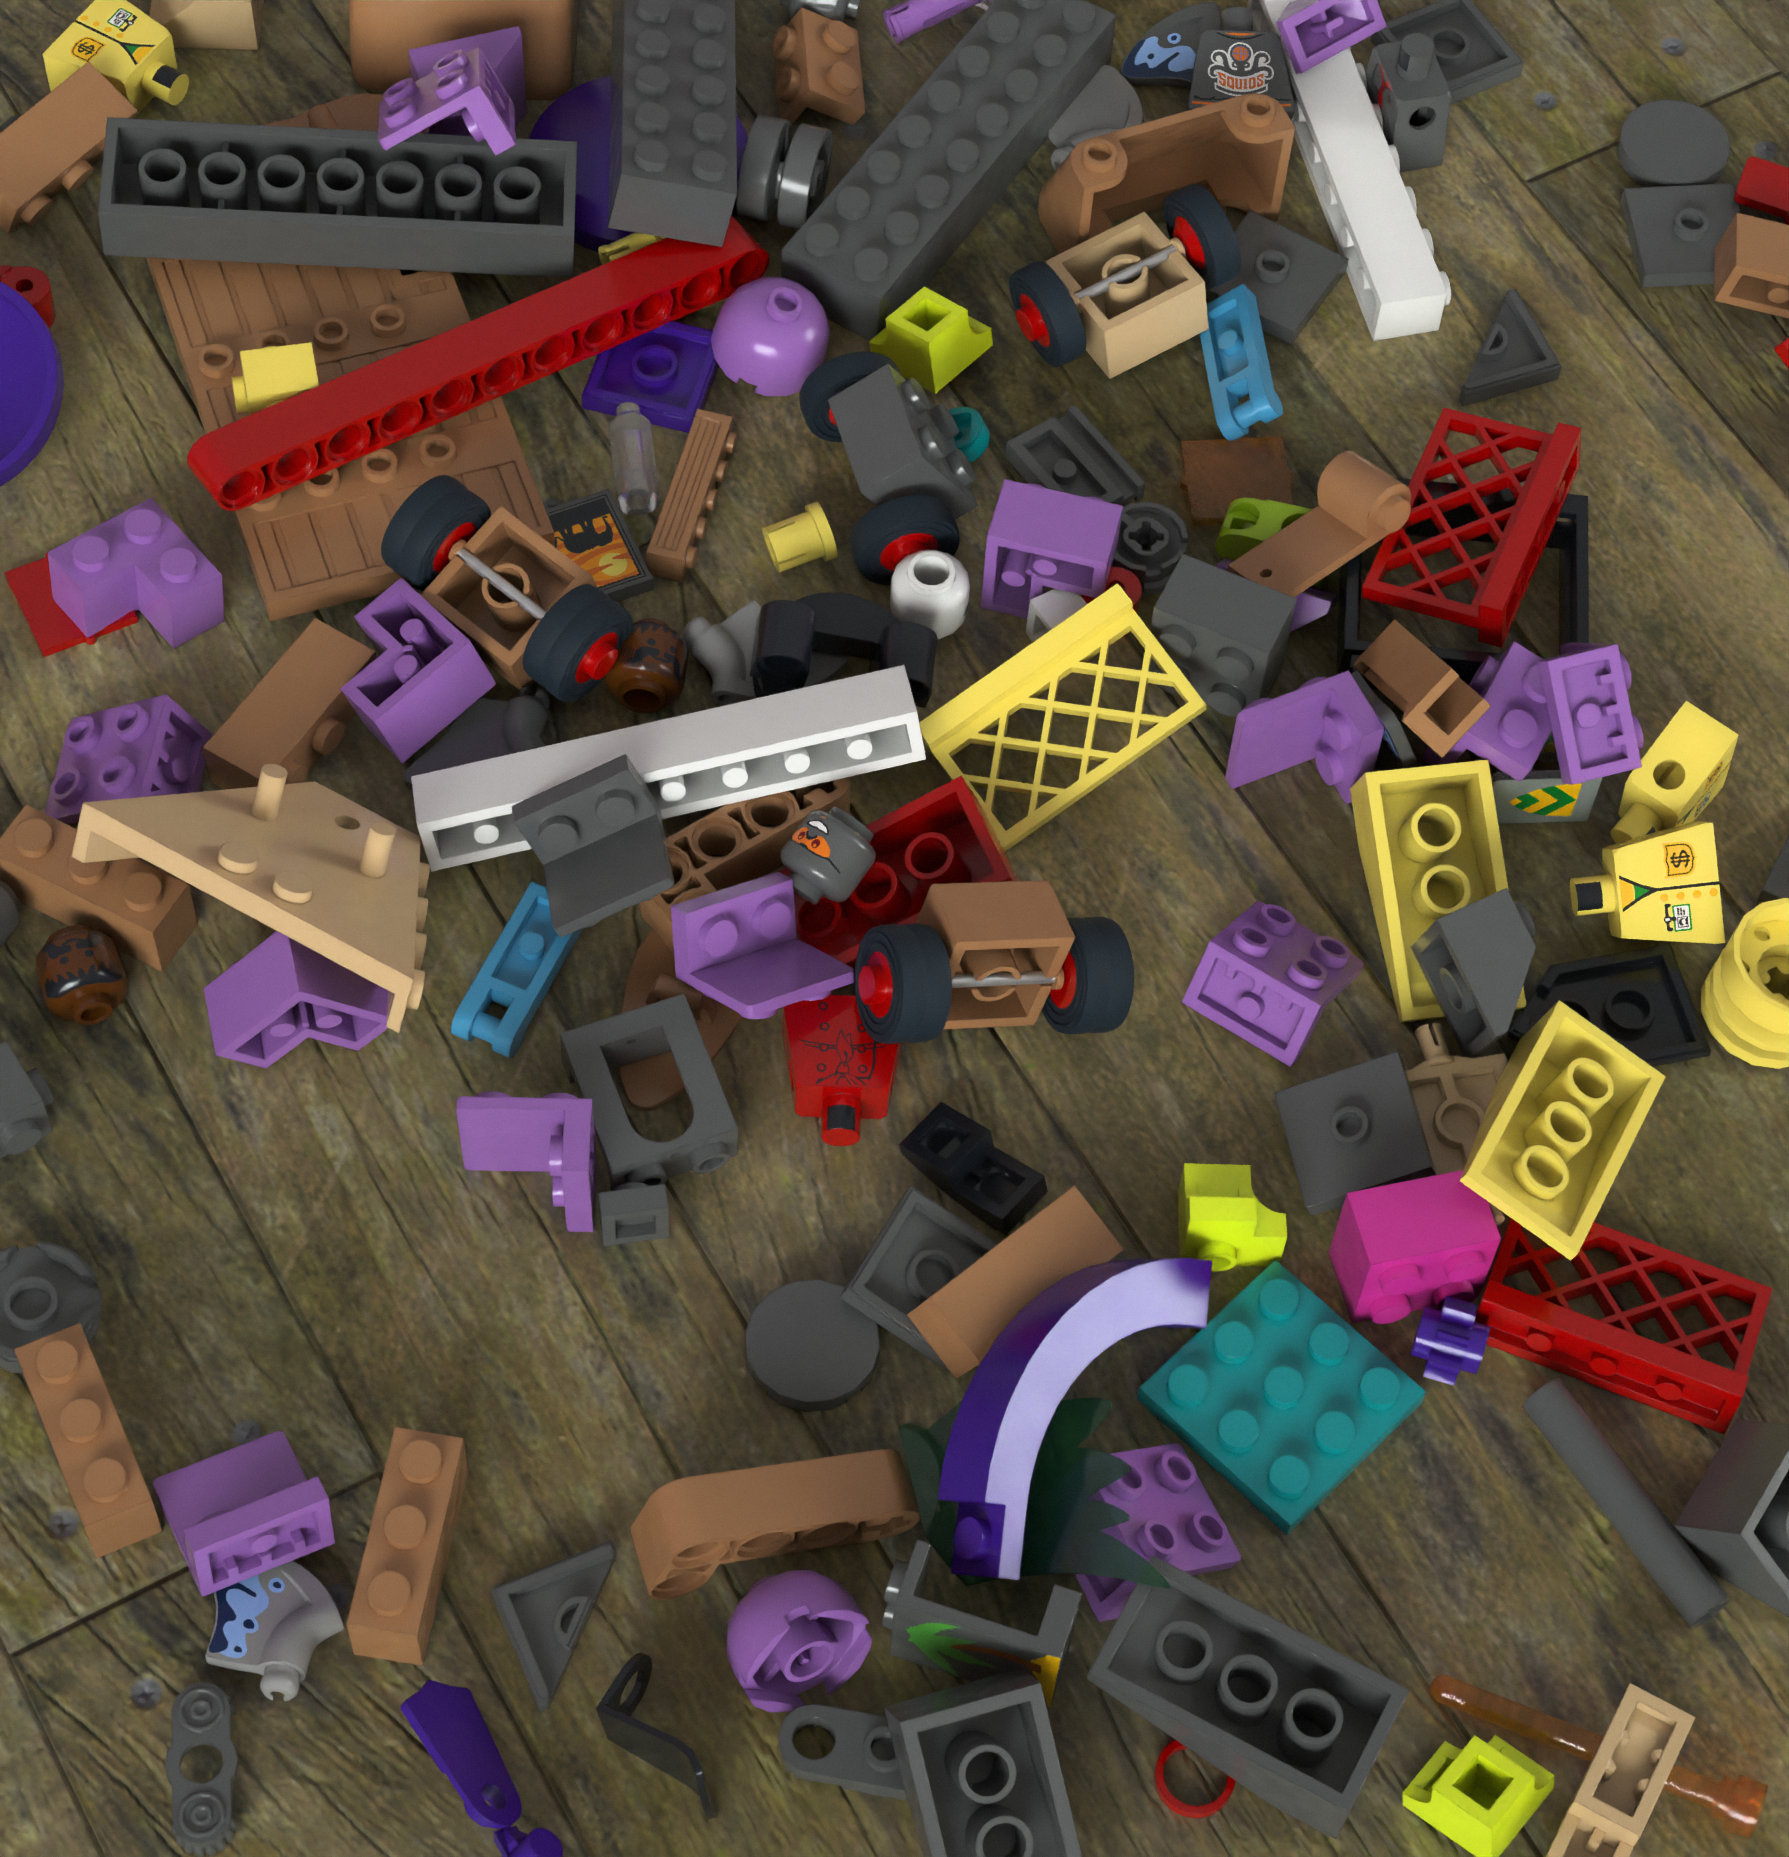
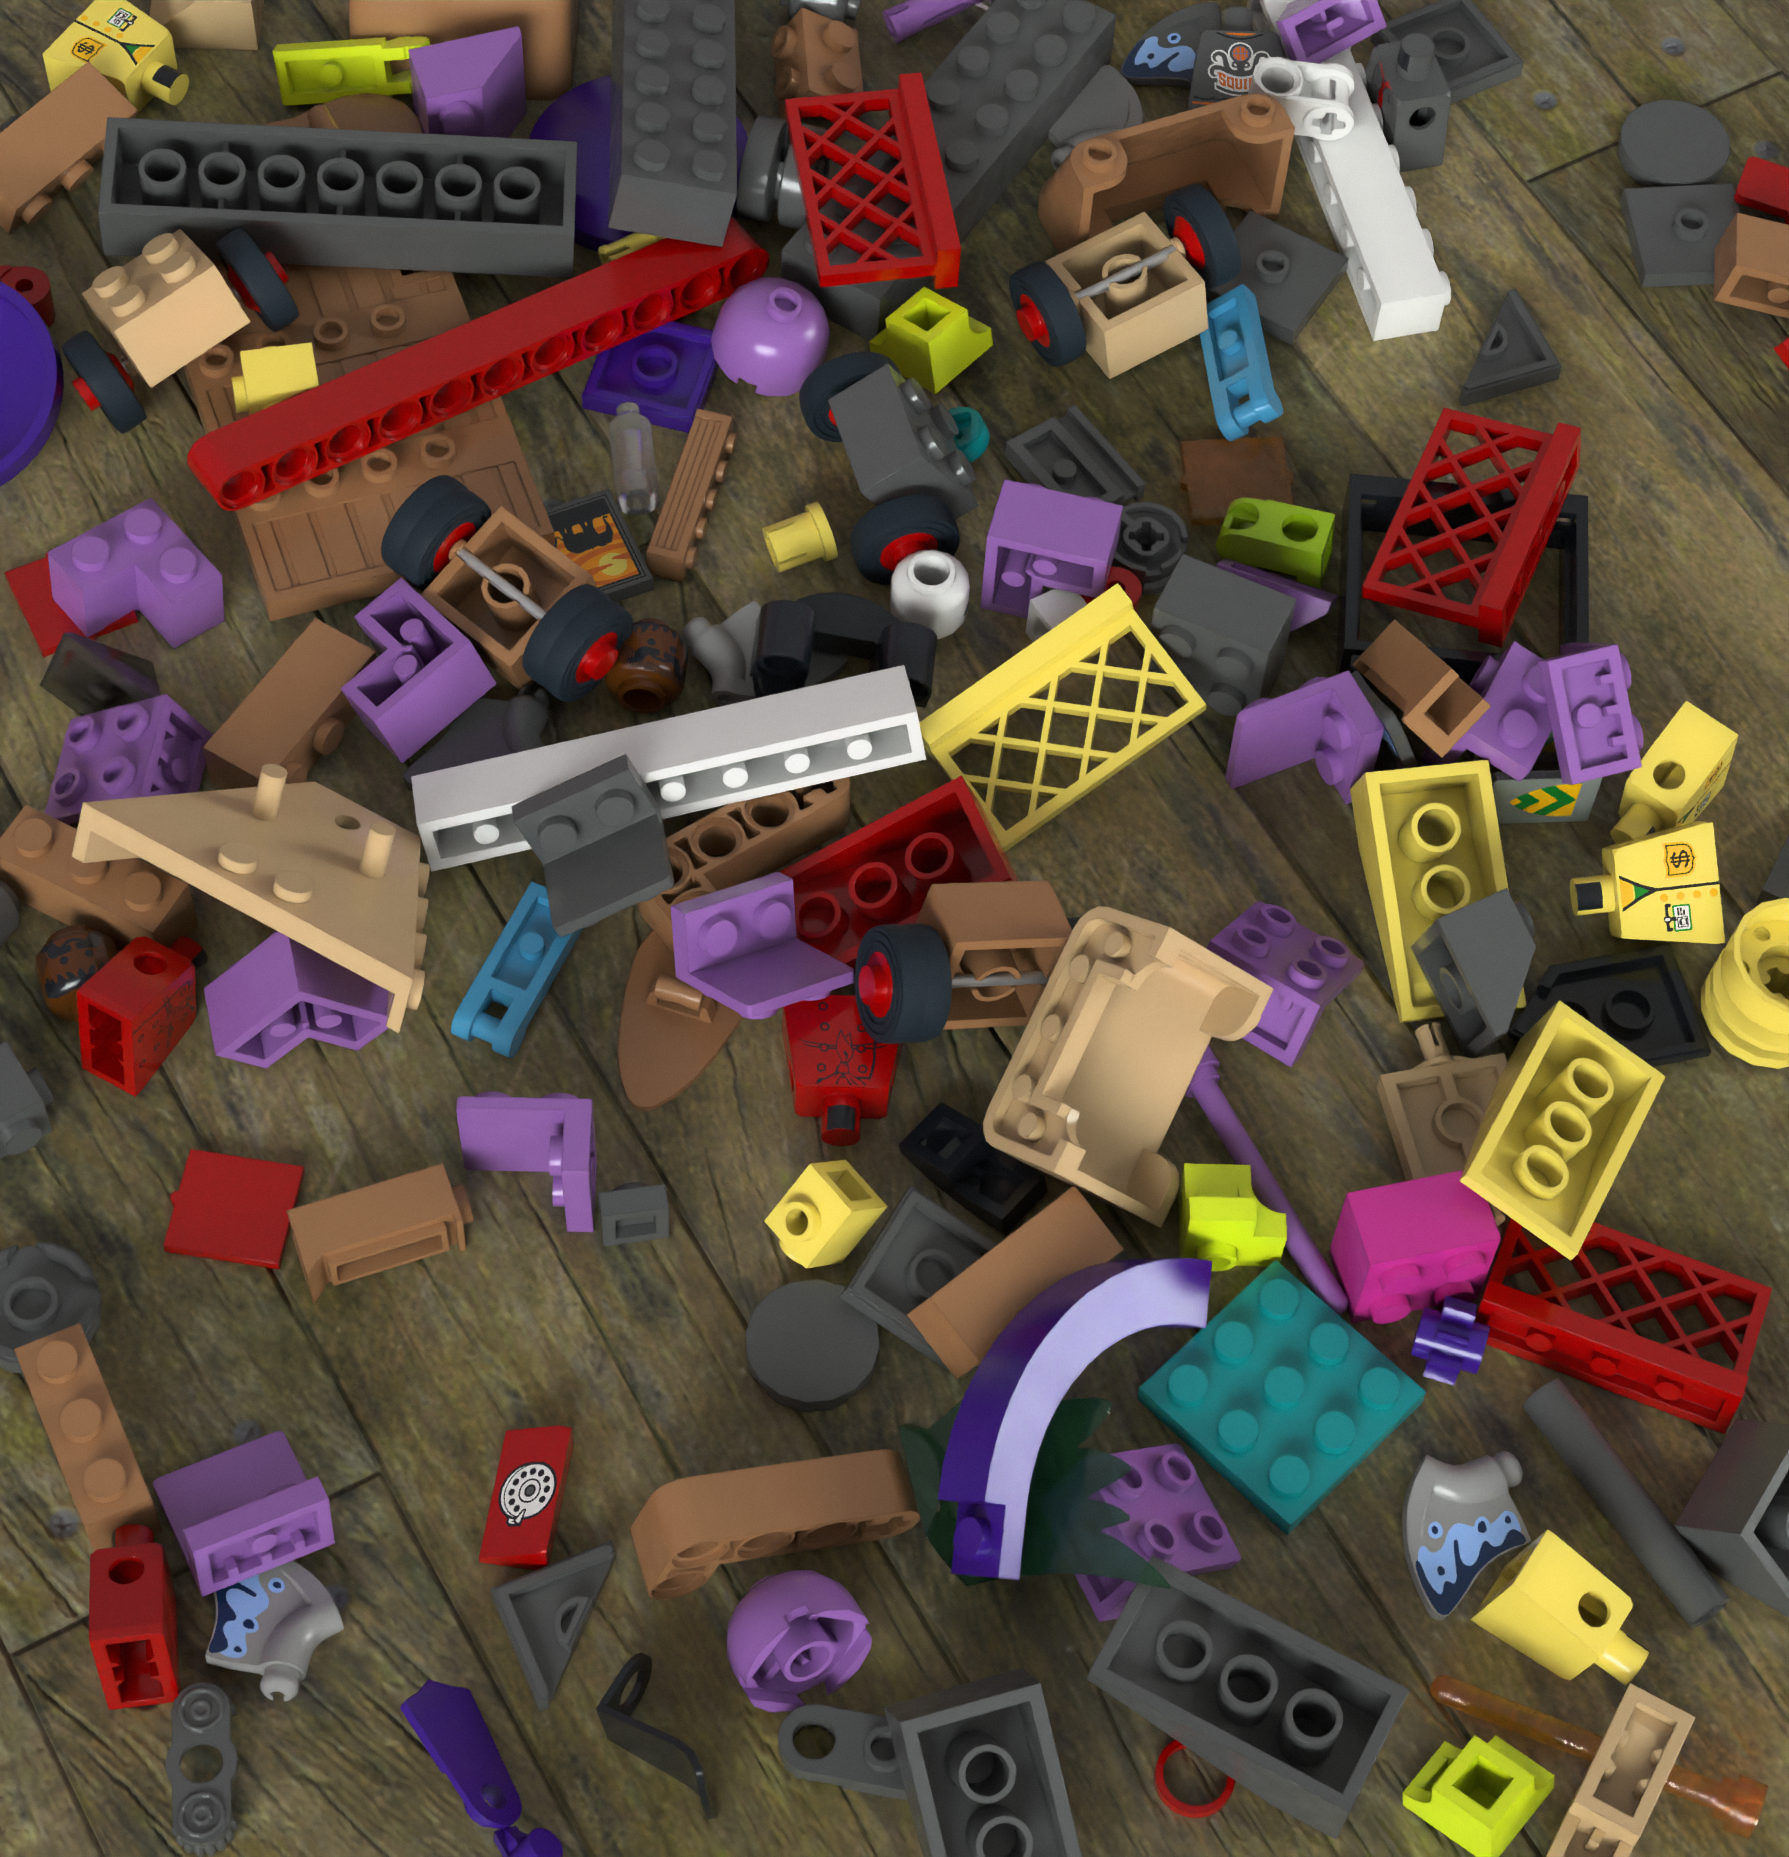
medium nougat brick [347,1427,468,1666] -> none
medium lavender bracket [378,46,516,156] -> none
dark grey panel [560,994,738,1191] -> none
dark grey head [781,806,875,905] -> none
dark grey panel [882,1539,1082,1708] -> none
medium nougat door [1228,451,1411,597] -> none
dark grey plate [1274,1051,1437,1216] -> none
none -> clear smoke slope [40,632,161,716]
none -> tan brick [61,228,299,434]
none -> red torso [76,936,208,1097]
none -> red torso [89,1524,181,1710]
none -> red piece [163,1149,305,1270]
none -> neon yellow hinge [272,36,430,106]
none -> medium nougat window [286,1163,474,1304]
none -> red slope [479,1425,574,1571]
none -> light yellow brick [764,1160,888,1269]
none -> red fence [784,72,961,289]
none -> tan windscreen [983,906,1274,1228]
none -> medium lavender piece [1185,1045,1348,1315]
none -> white piece [1248,57,1355,140]
none -> light grey arm [1402,1451,1532,1620]
none -> light yellow torso [1470,1529,1650,1685]

